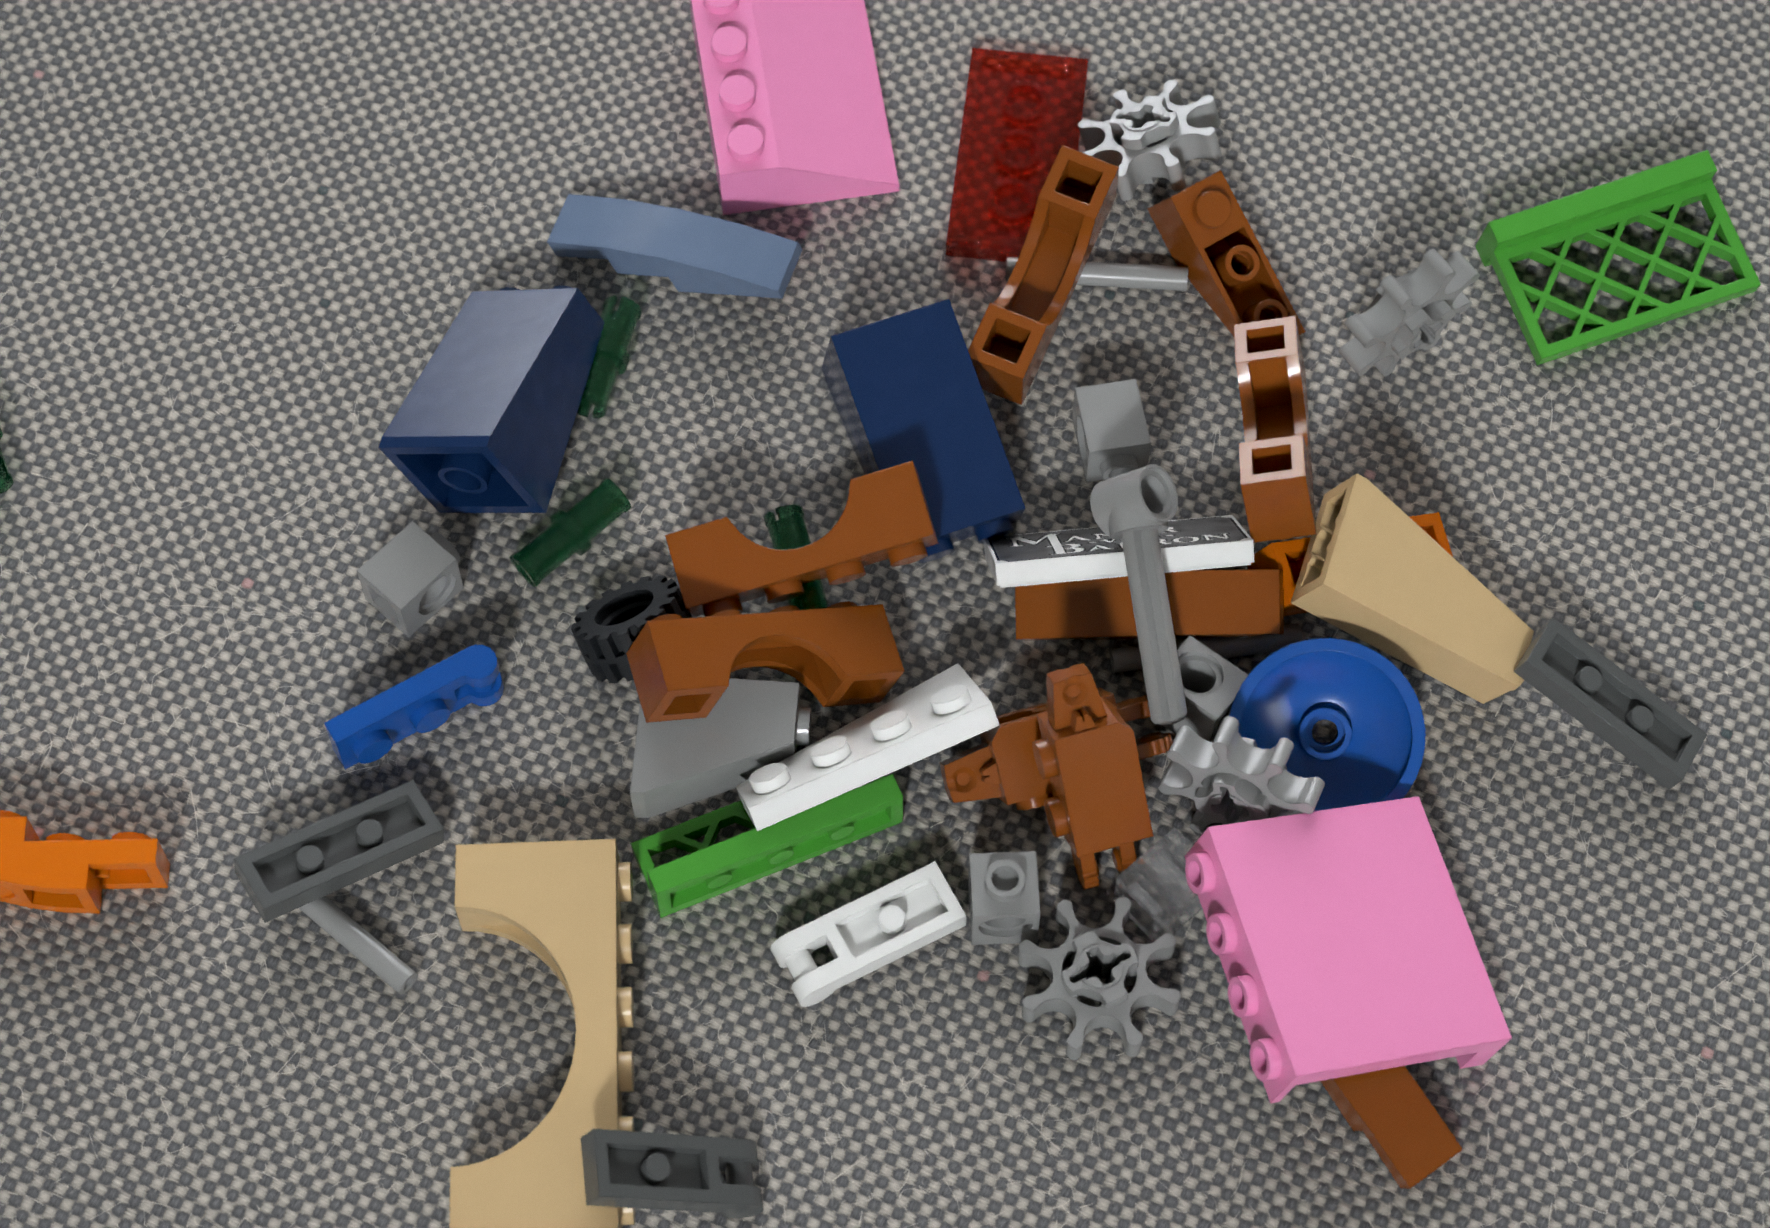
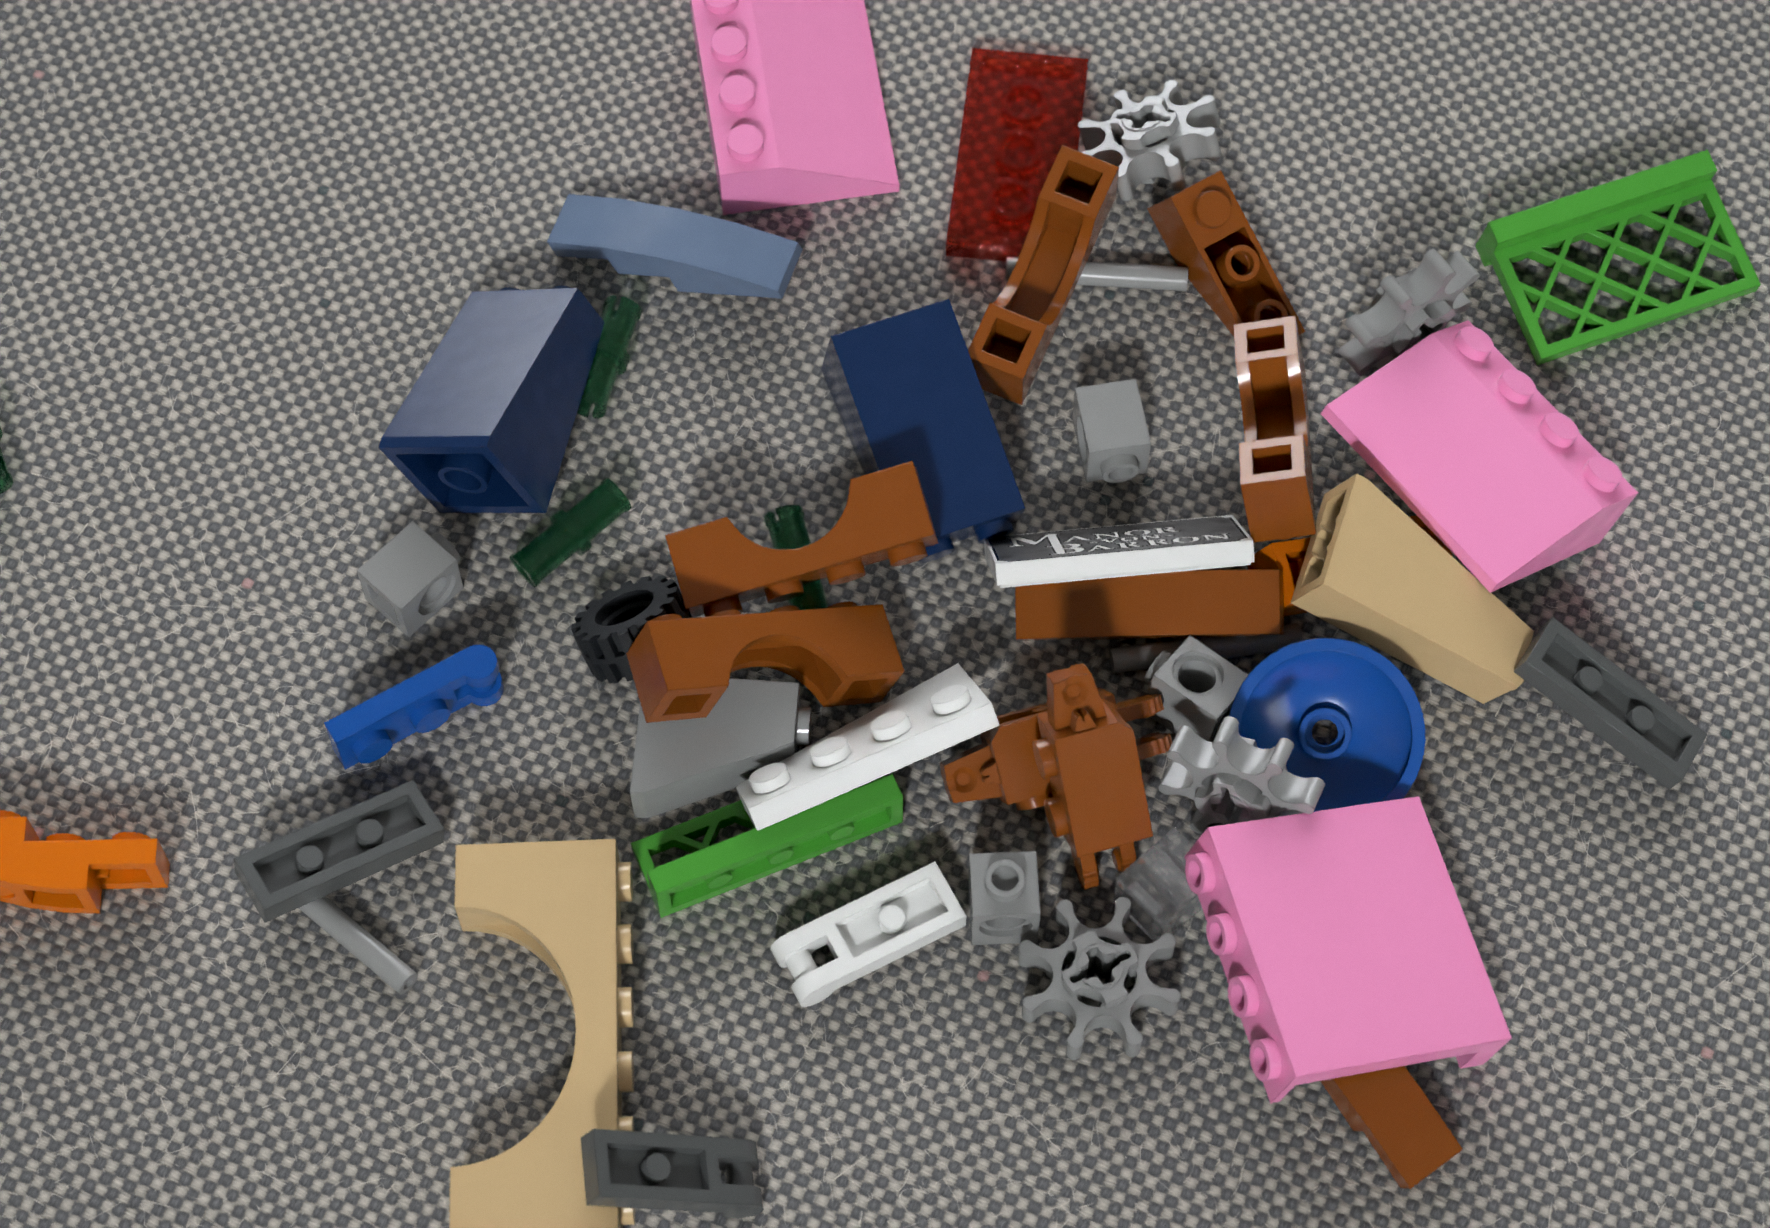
light grey axle [1090,464,1187,725] -> none
none -> bright pink slope [1321,320,1638,593]

